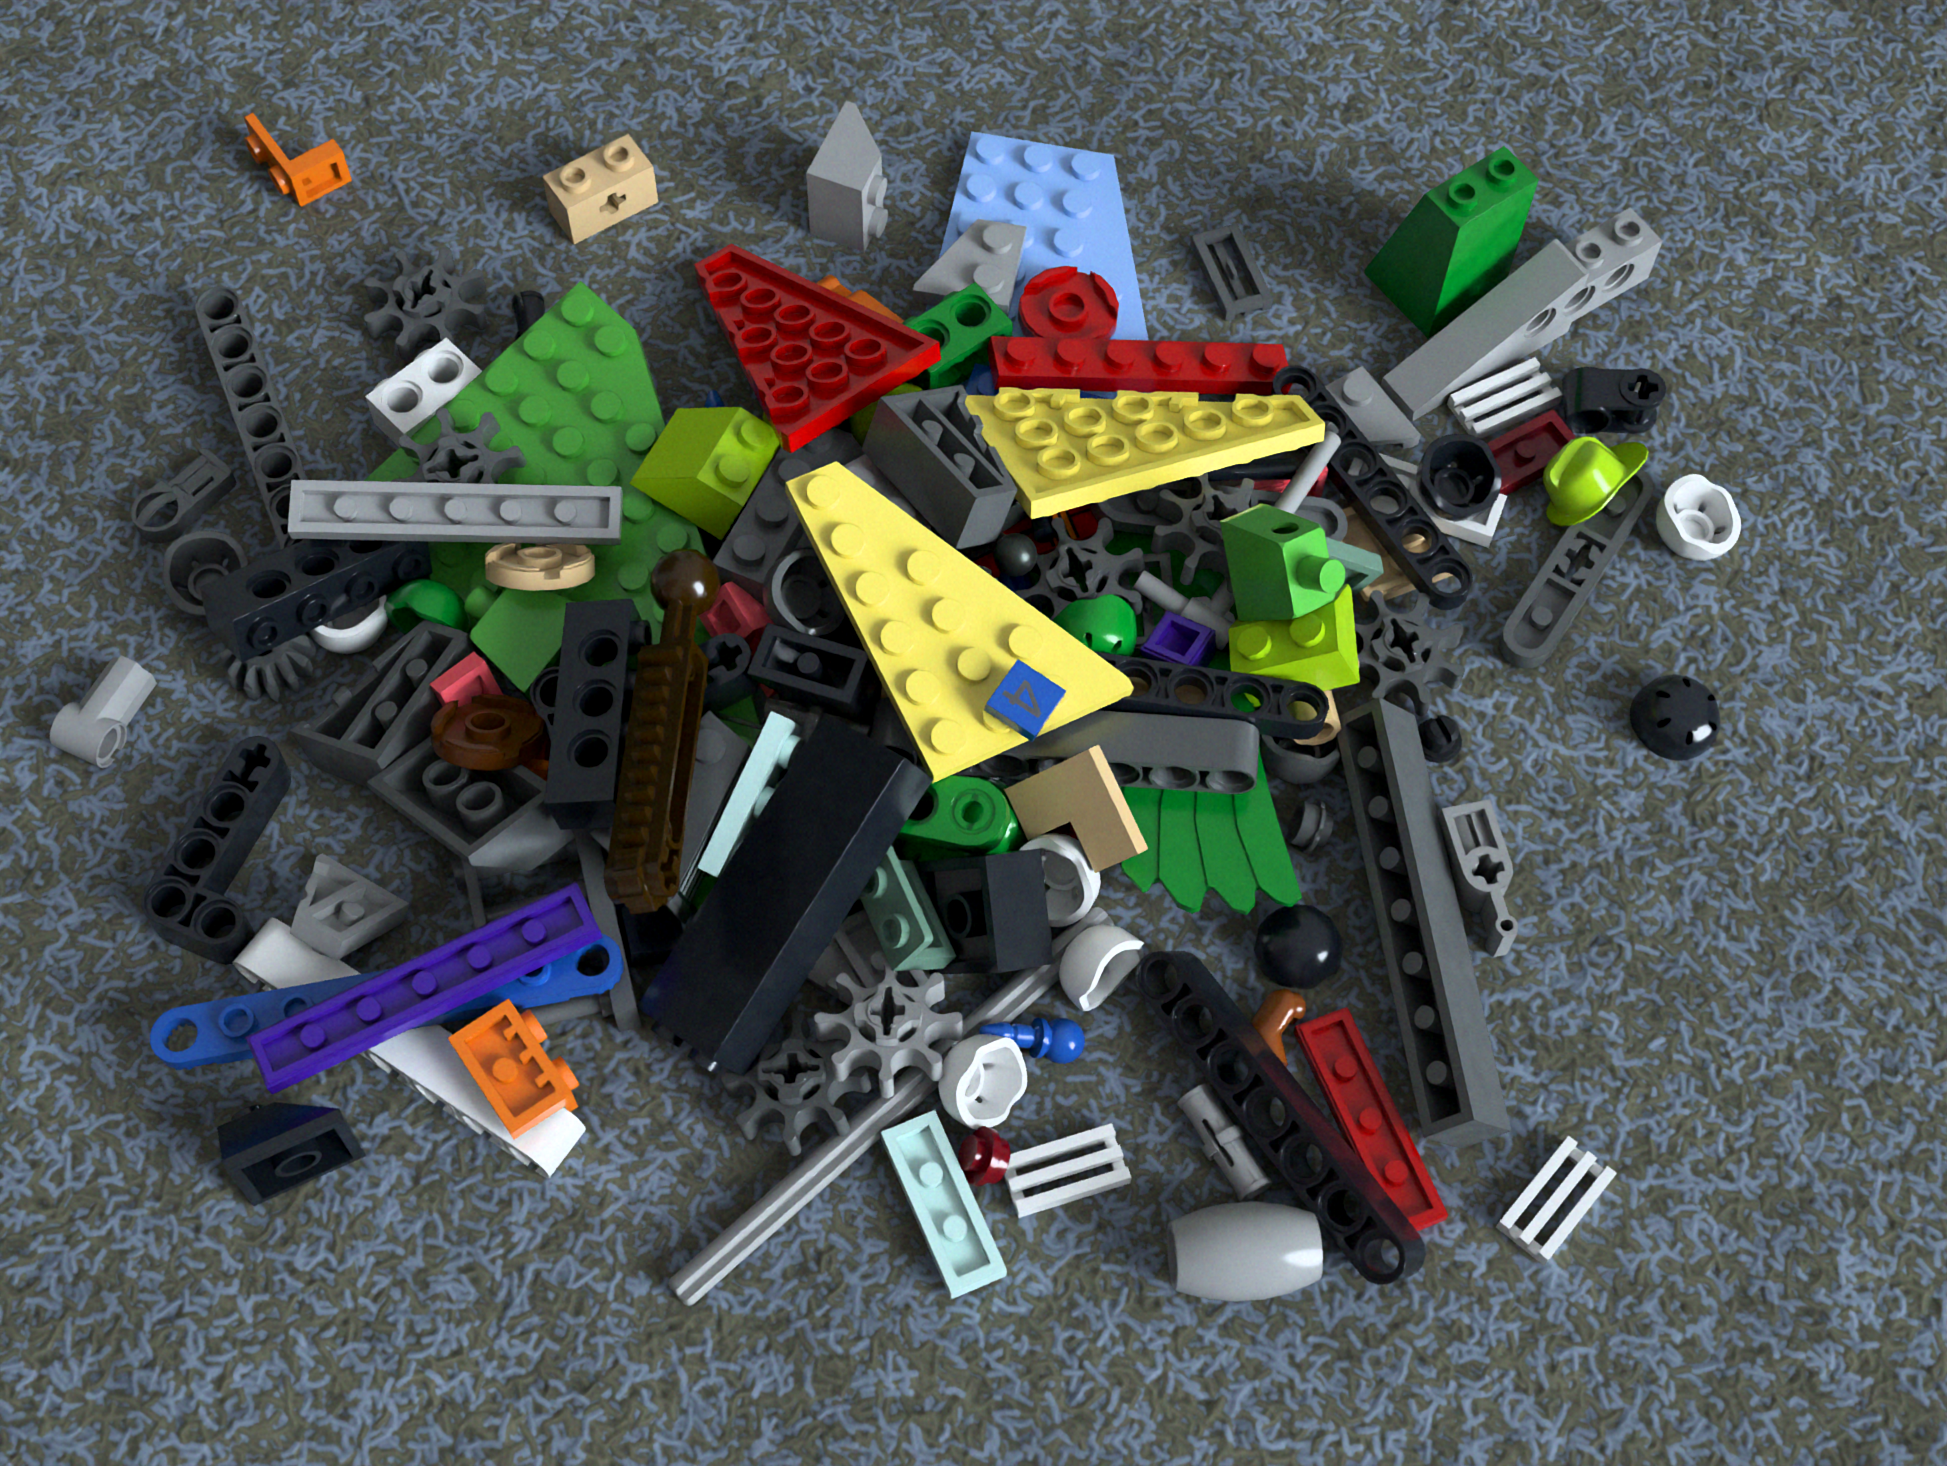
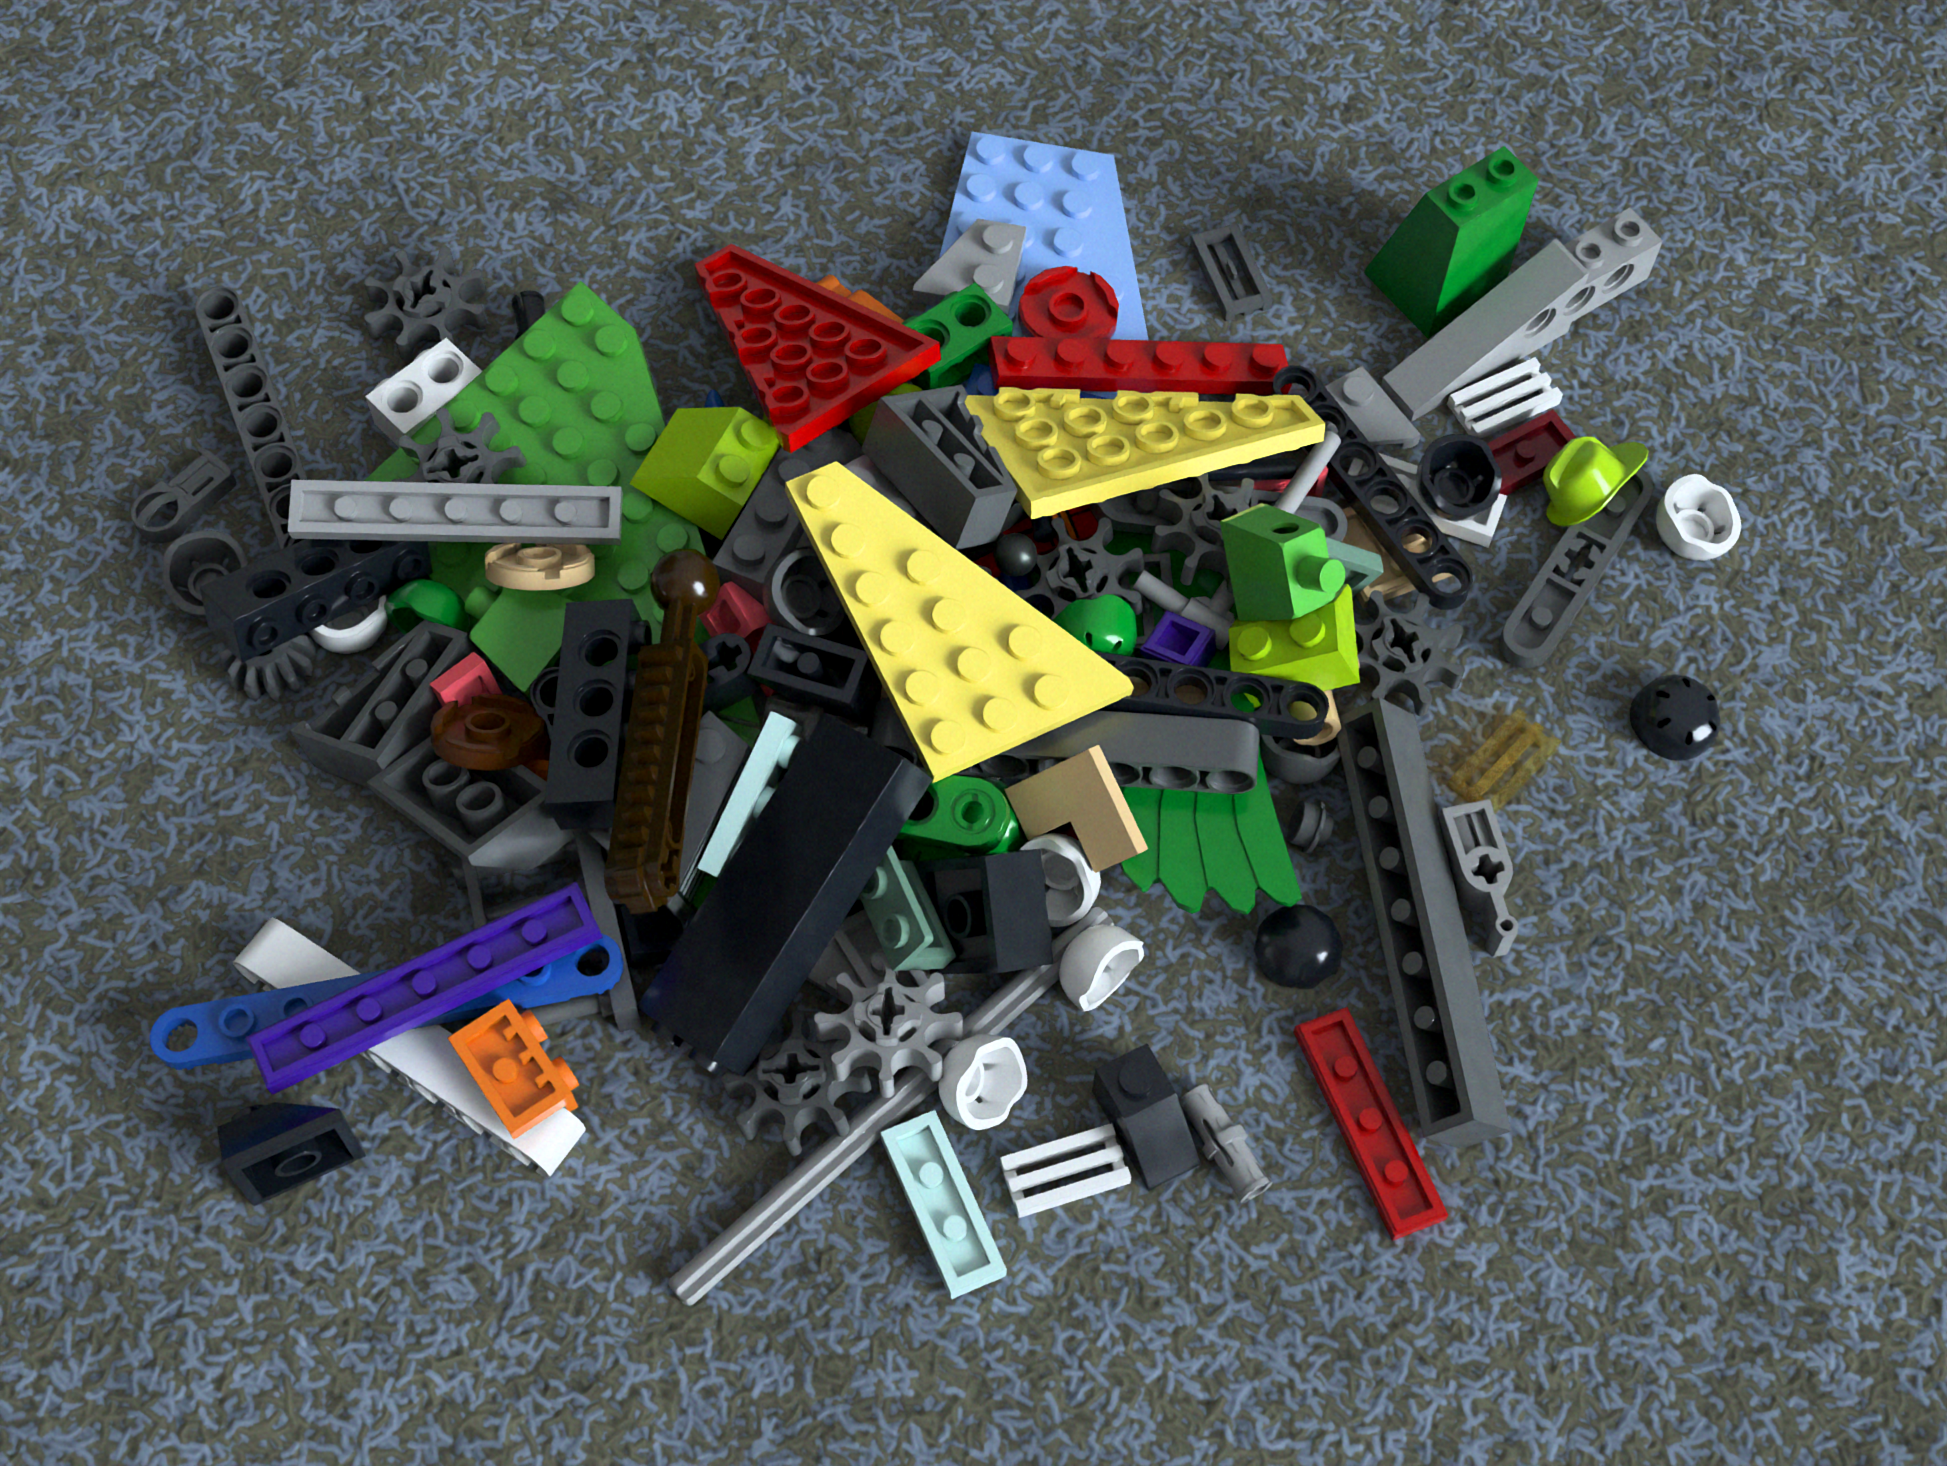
light grey piece [50,655,157,768] -> none
black beam [141,736,291,965] -> none
orange bracket [244,112,352,207] -> none
light grey wing [290,853,409,961] -> none
tan brick [542,134,658,244] -> none
light grey slope [806,101,888,252] -> none
dark red plate [958,1126,1010,1187] -> none
blue bar [979,1018,1085,1064] -> none
blue tile [984,659,1066,742] -> none
black beam [1135,951,1426,1285] -> none
light grey piece [1167,1201,1323,1302] -> none
dark orange arm [1250,988,1306,1067] -> none
black piece [1418,715,1462,763] -> none
white tile [1496,1135,1617,1265] -> none
black piece [1562,367,1666,434] -> none
none -> black slope [1092,1043,1200,1191]
none -> clear yellow tile [1448,708,1562,815]

